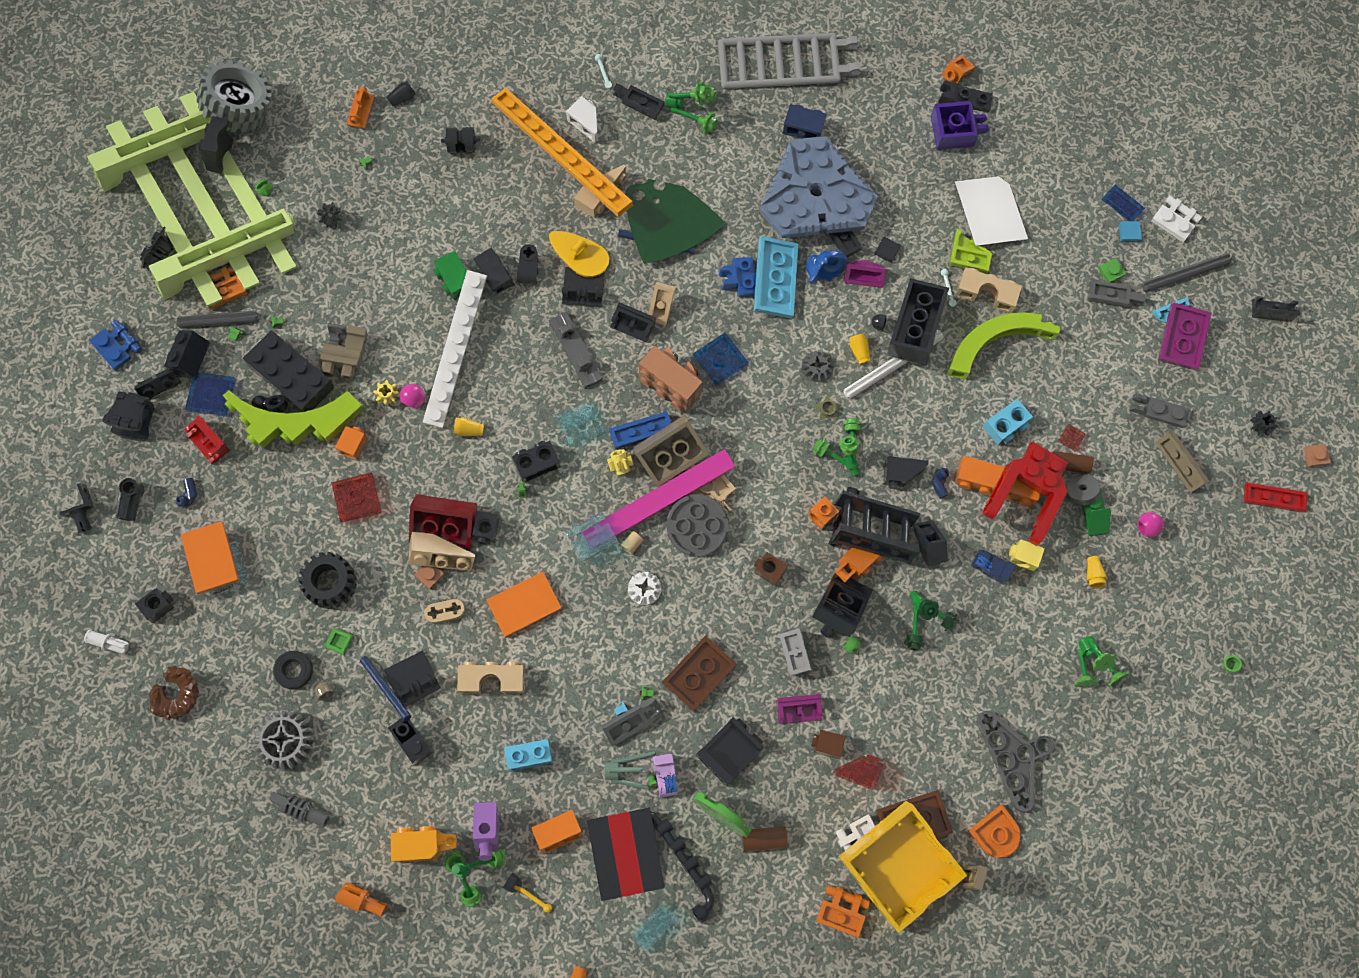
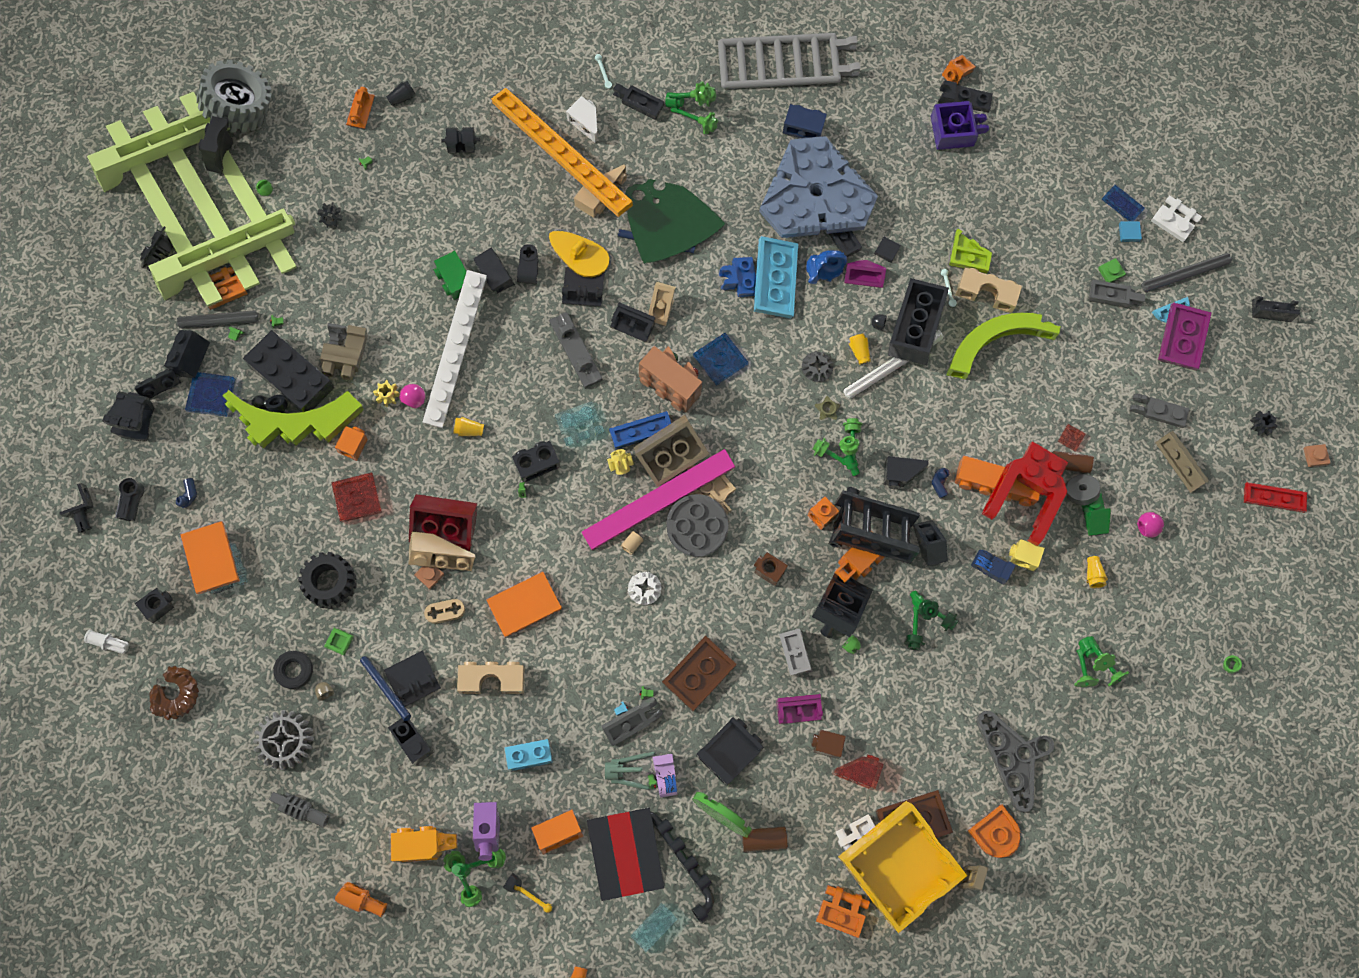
blue plate [89,320,142,371] -> none
red hinge [184,415,230,465] -> none
black brick [472,511,500,545] -> none
clear light blue plate [566,512,619,562] -> none
white sticker [955,176,1028,246] -> none
medium azure brick [983,398,1033,445] -> none

